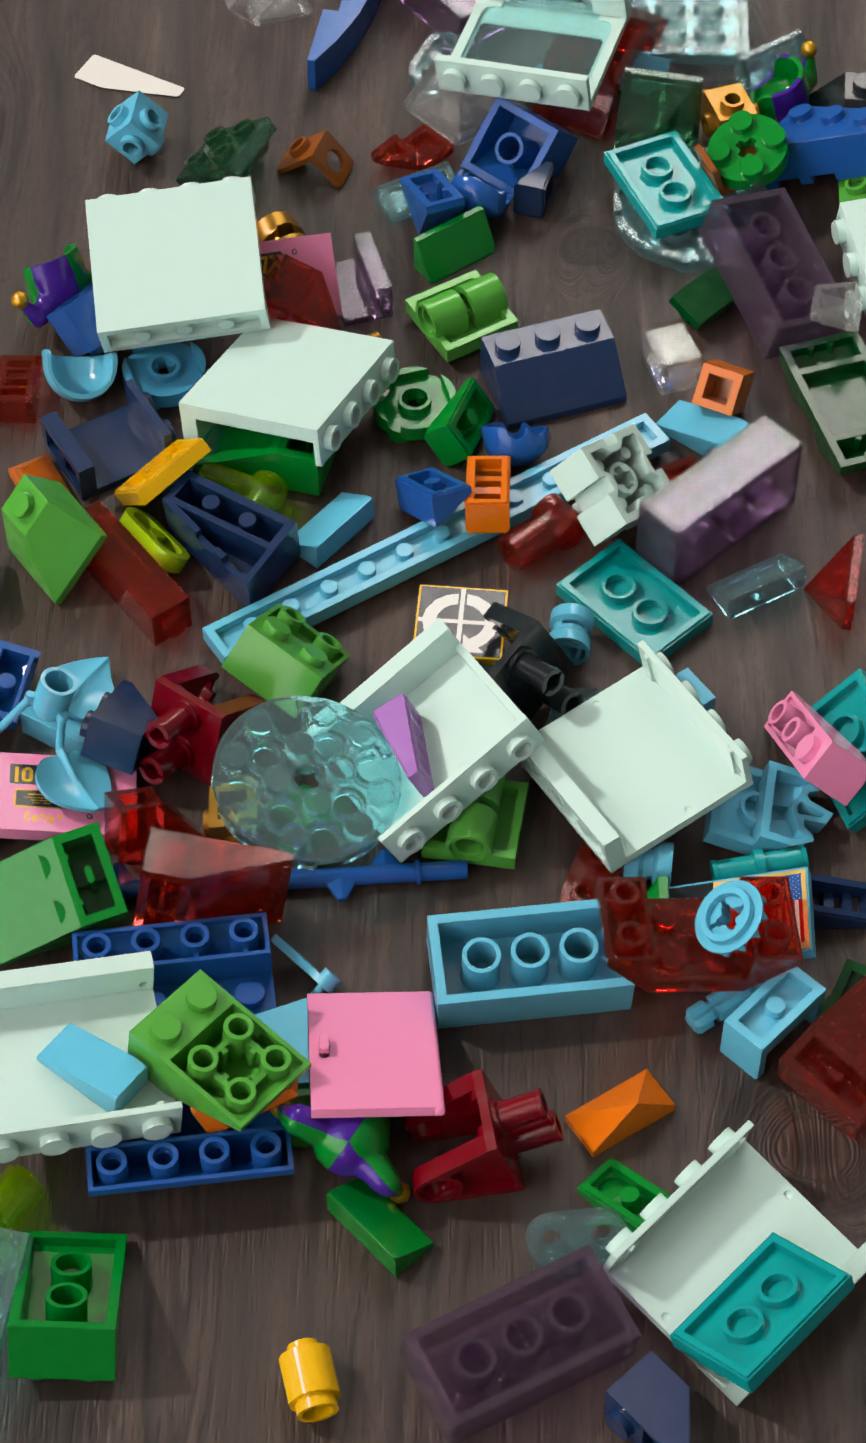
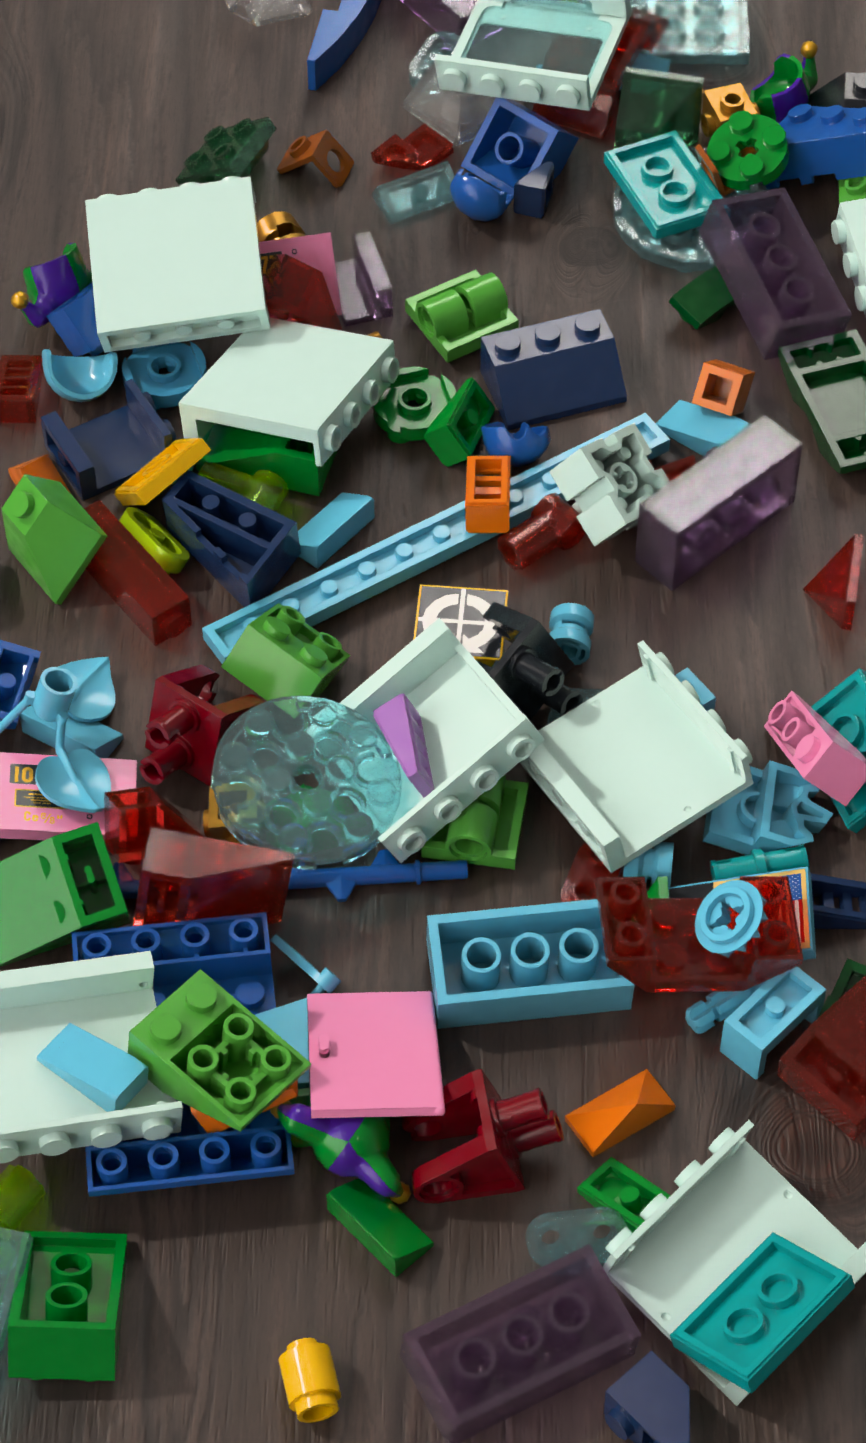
white sticker [75,55,184,97] -> none
dark blue slope [79,680,158,775] -> none
medium azure brick [105,90,169,164] -> none
blue slope [395,467,472,527] -> none
blue slope [400,168,465,236] -> none
green slope [414,205,495,284] -> none
teal tile [556,539,713,666] -> none
clear brick [642,322,702,396] -> none
clear light blue slope [706,553,807,620] -> none
clear light blue slope [734,29,805,98] -> none
clear slope [810,281,863,332] -> none

